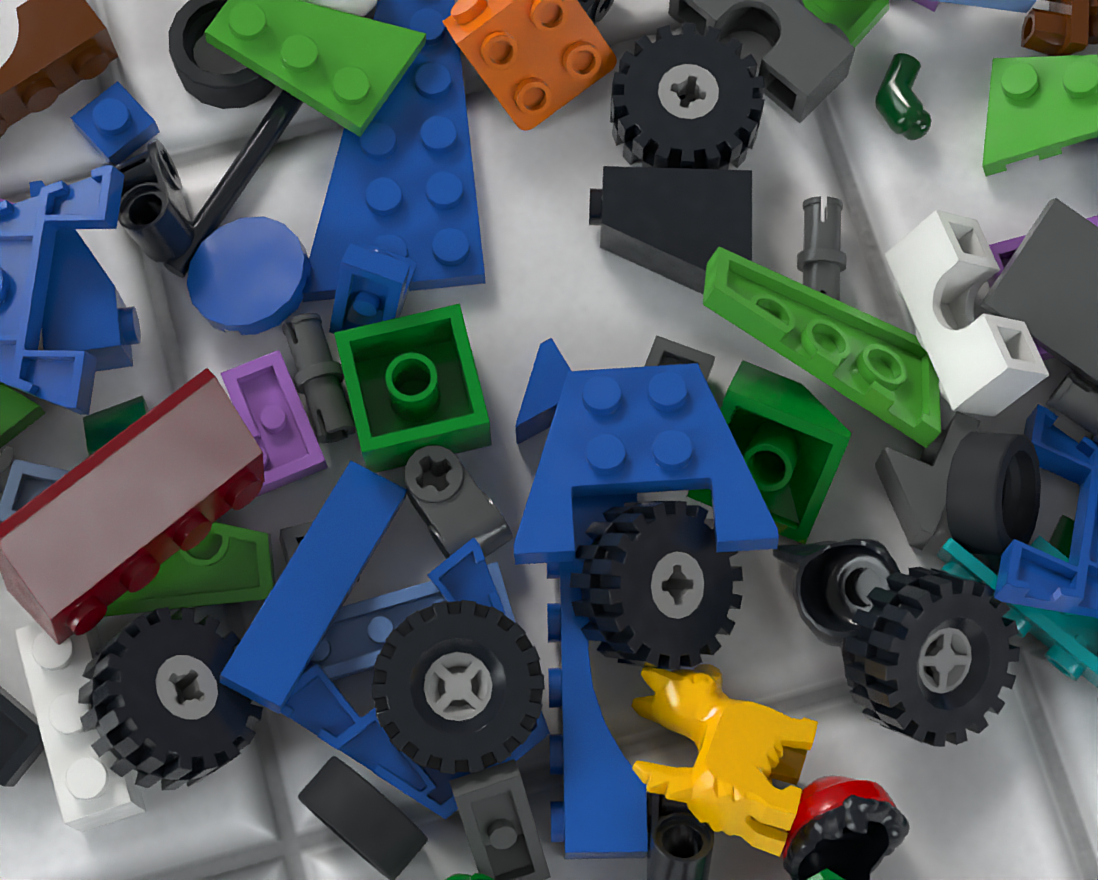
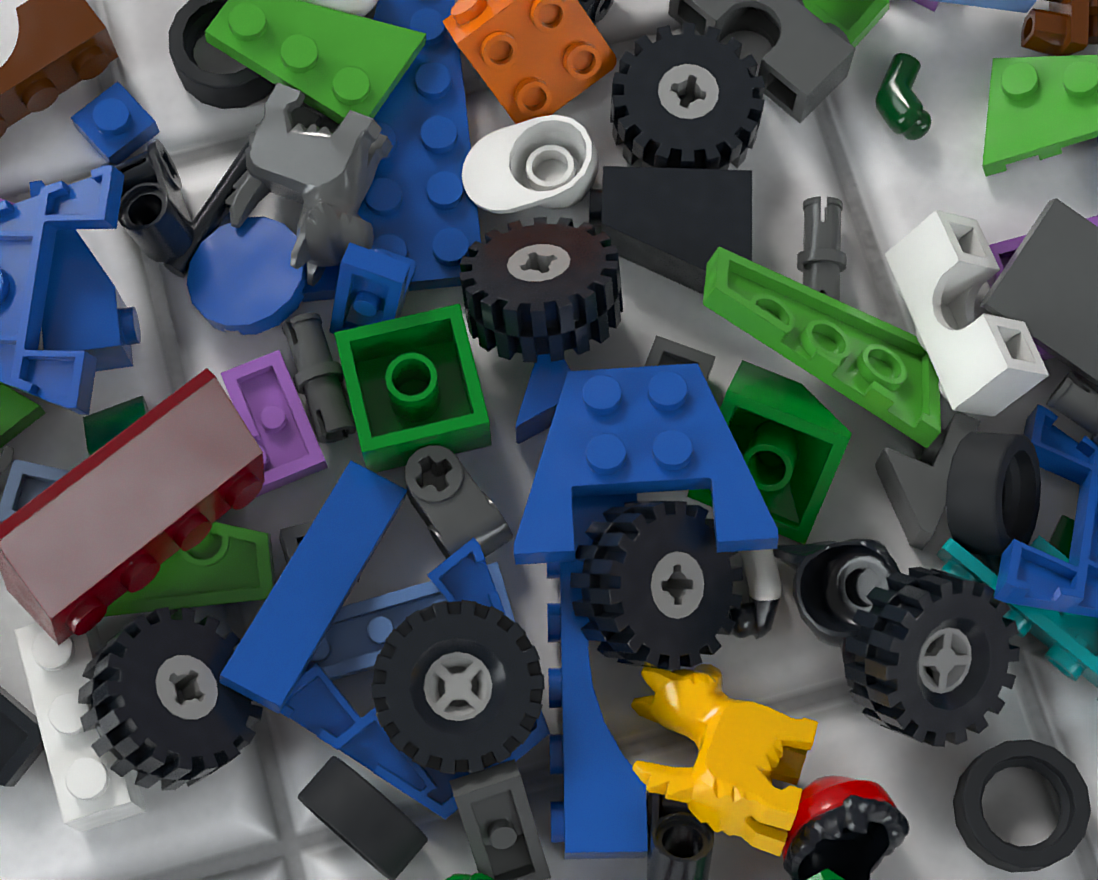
none -> dark grey animal [225,83,393,286]
none -> black wheel [459,217,623,363]
none -> white cap [462,115,598,214]
none -> arm [728,549,782,639]
none -> black tyre [953,739,1091,873]

